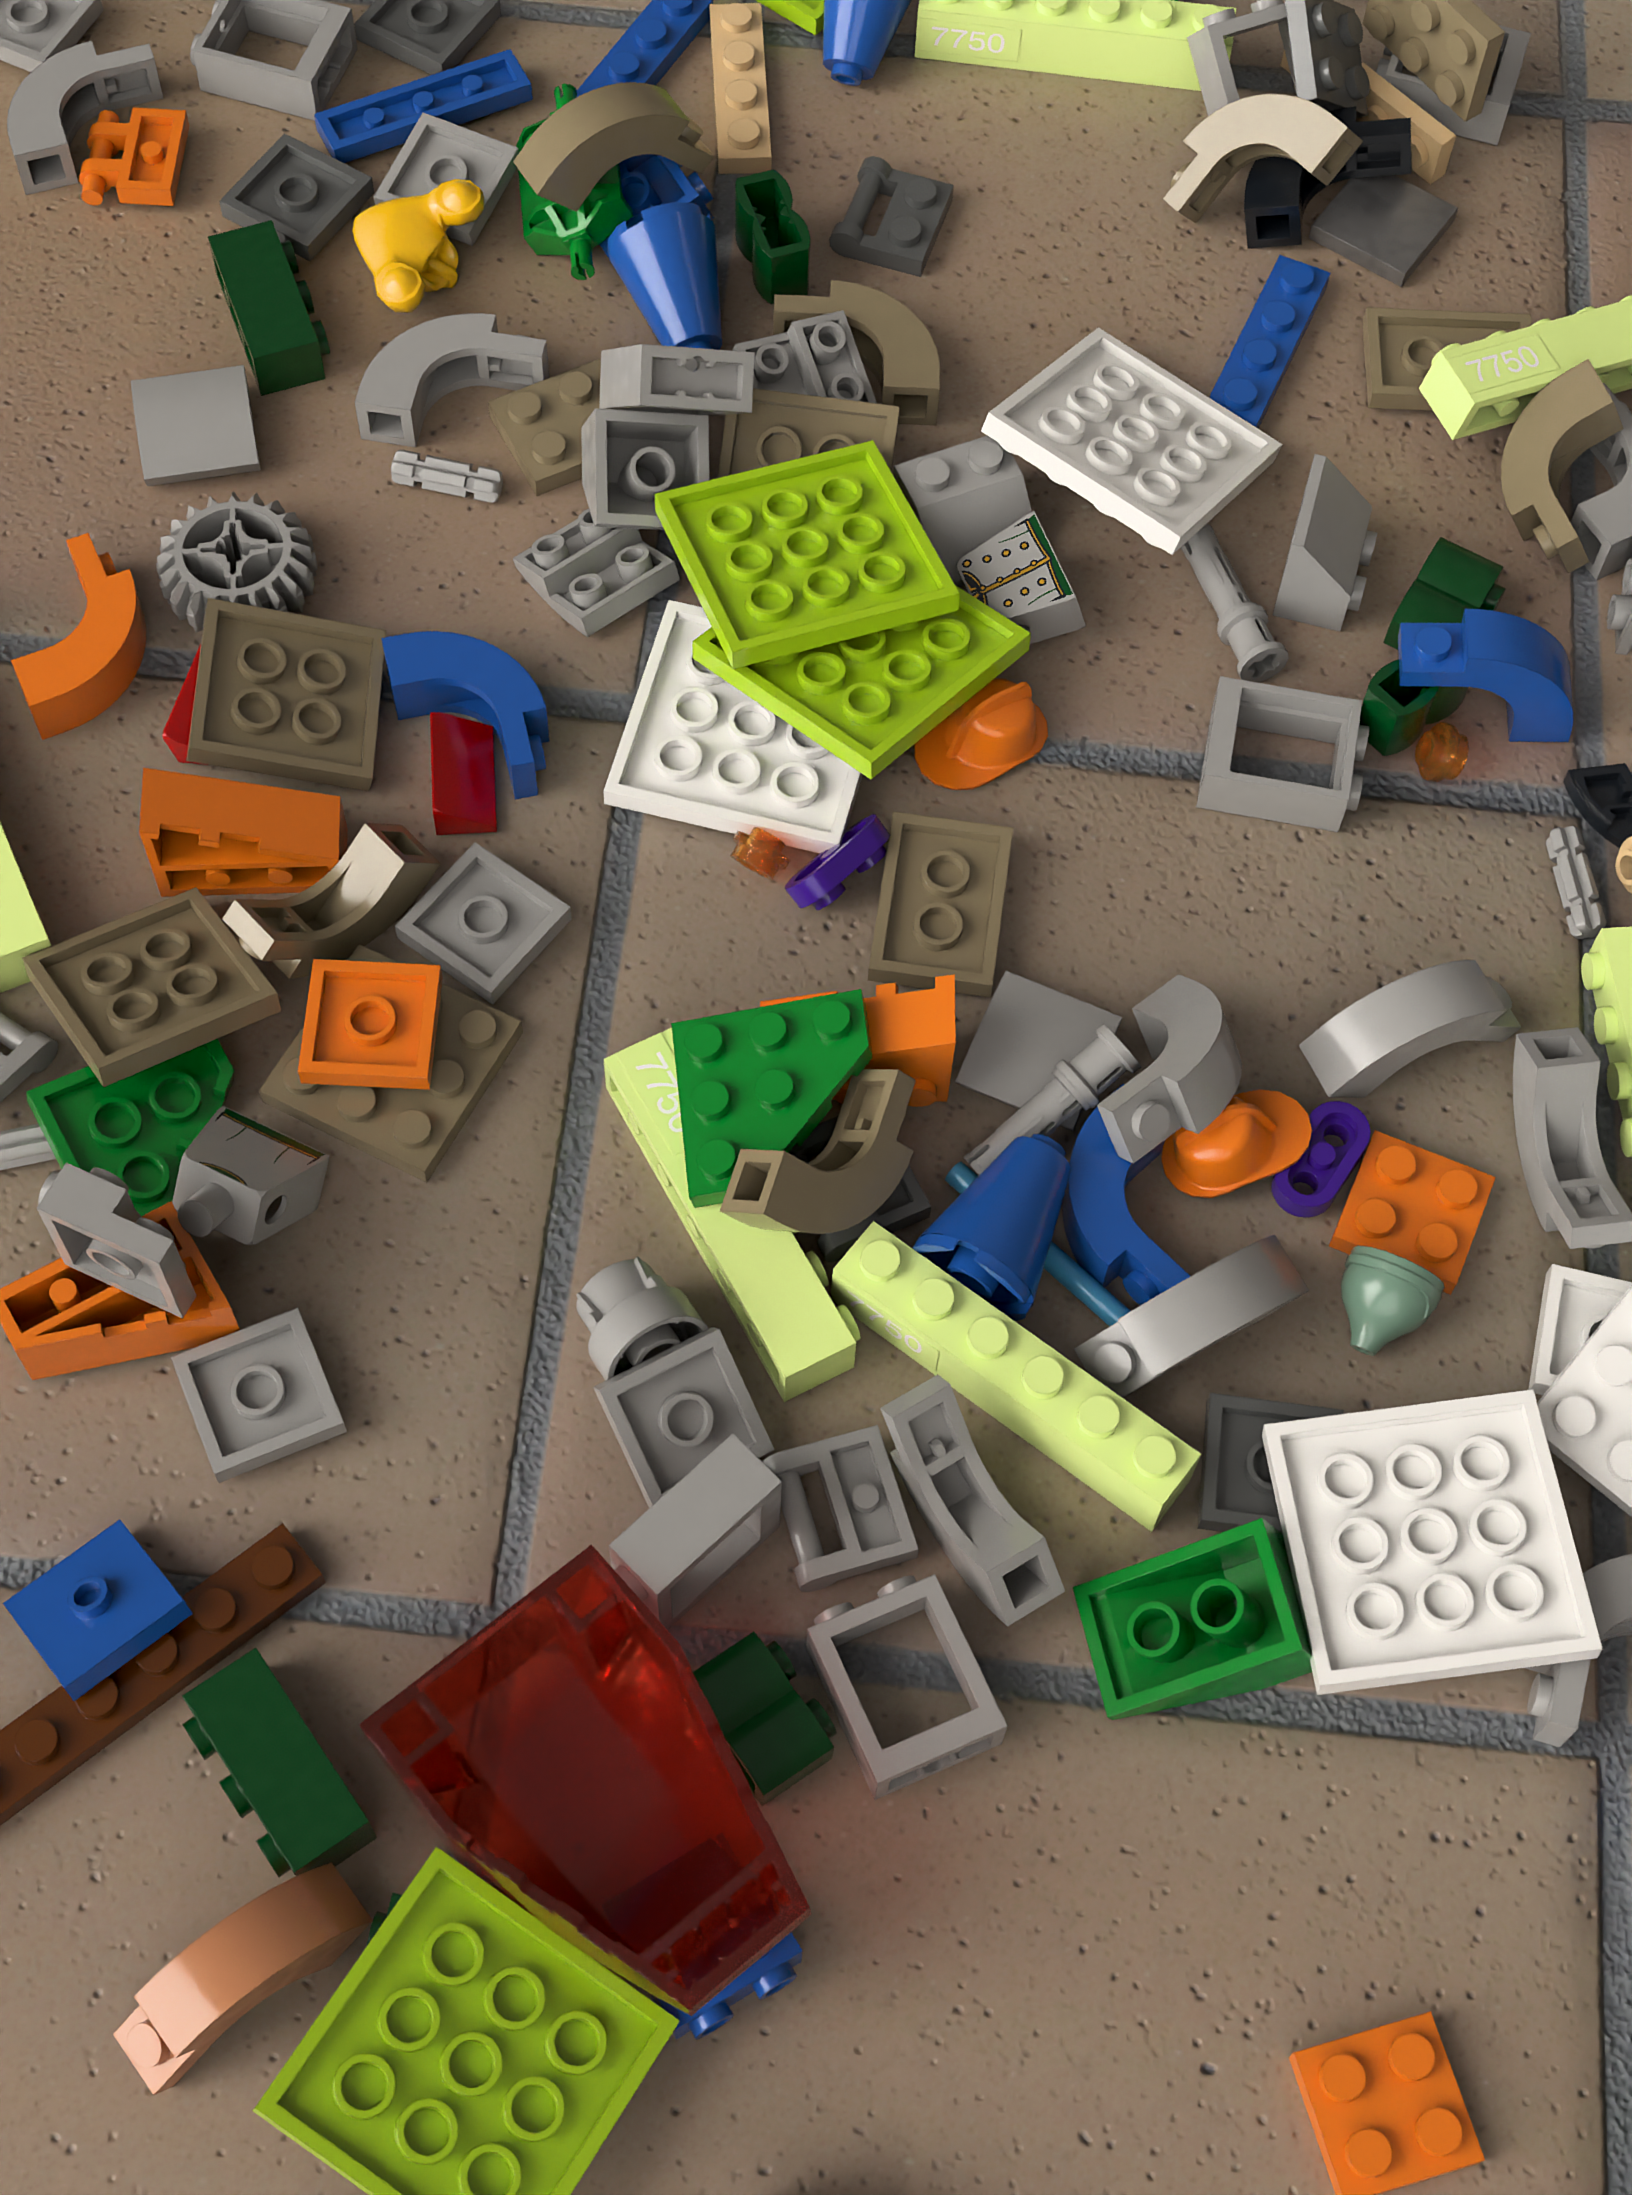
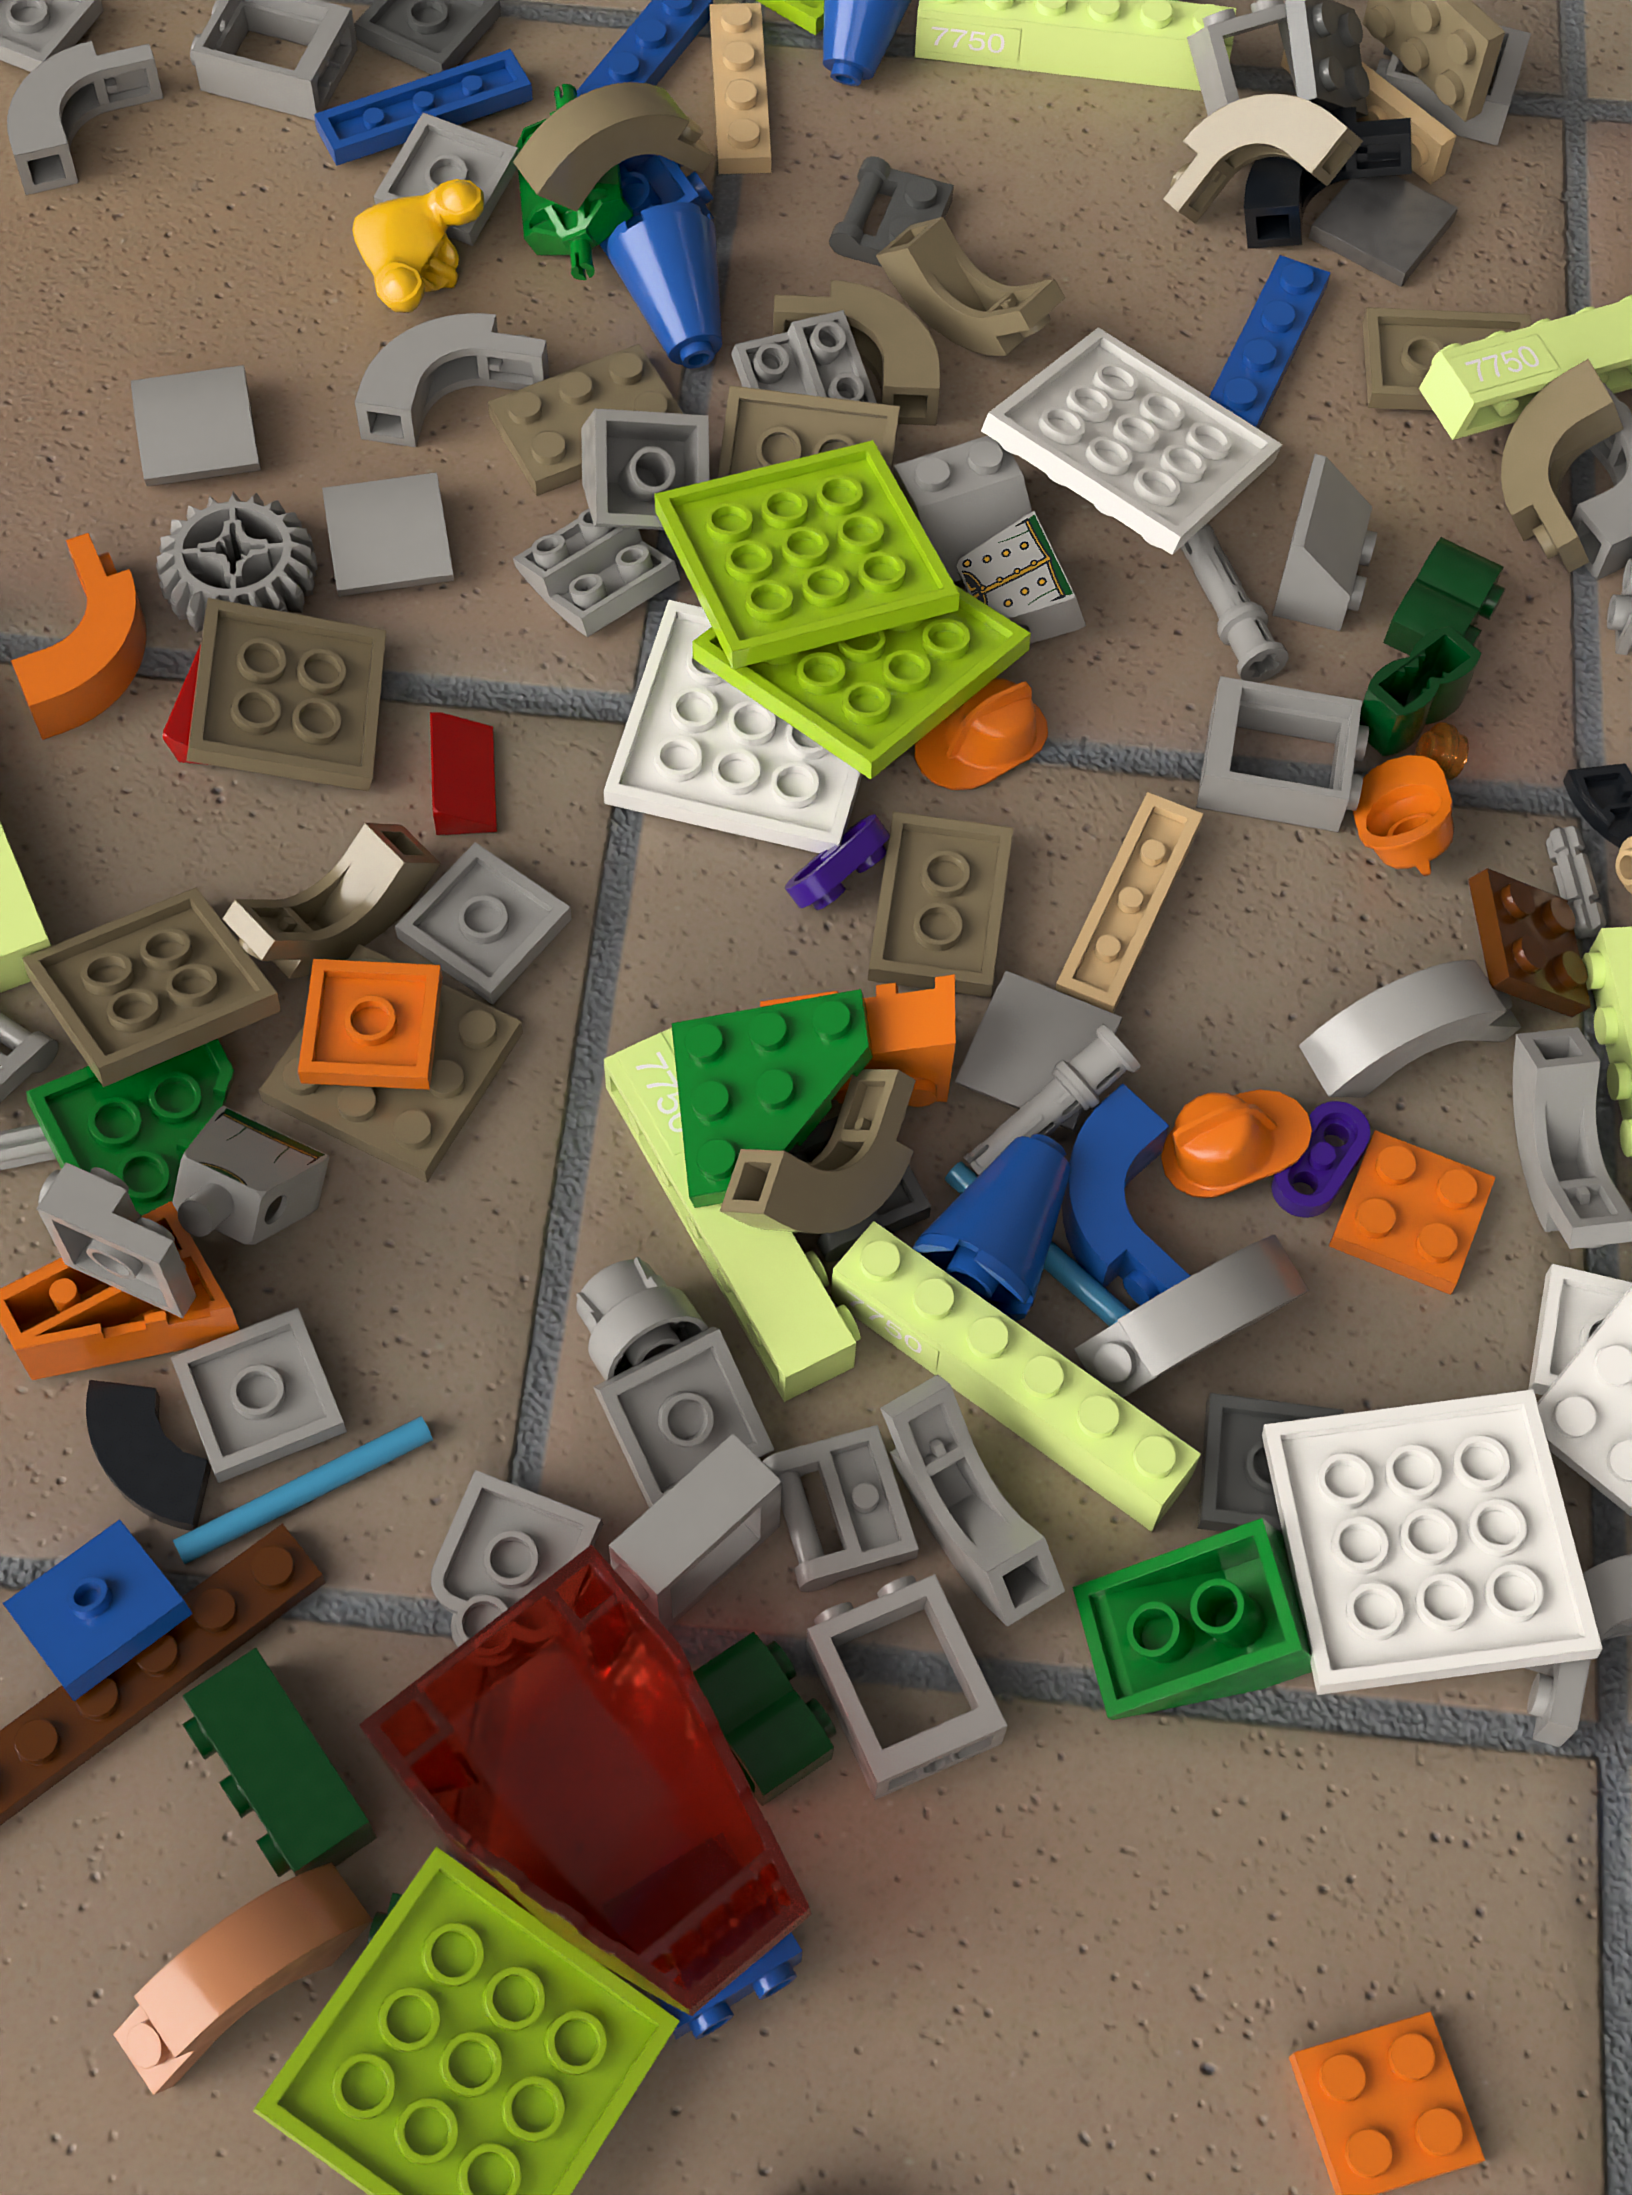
orange plate [79,107,190,206] -> none
orange wedge [139,768,348,897] -> none
dark green brick [208,220,330,396] -> none
dark grey plate [219,133,374,262] -> none
blue arch [381,631,550,800] -> none
light grey axle [391,449,503,503] -> none
light grey window [599,344,754,416] -> none
clear orange plate [730,827,790,880] -> none
dark green brick [735,169,810,304] -> none
light grey arch [1097,974,1242,1164] -> none
sand green helmet [1341,1245,1445,1356] -> none
blue arch [1398,608,1574,742] -> none
none -> black tile [86,1380,211,1531]
none -> dark azure bar [173,1416,433,1565]
none -> light grey slope [322,473,454,597]
none -> light grey plate [431,1470,604,1662]
none -> dark tan arch [876,217,1065,356]
none -> tan plate [1055,792,1203,1014]
none -> orange piece [1352,755,1454,877]
none -> reddish brown plate [1468,868,1591,1017]

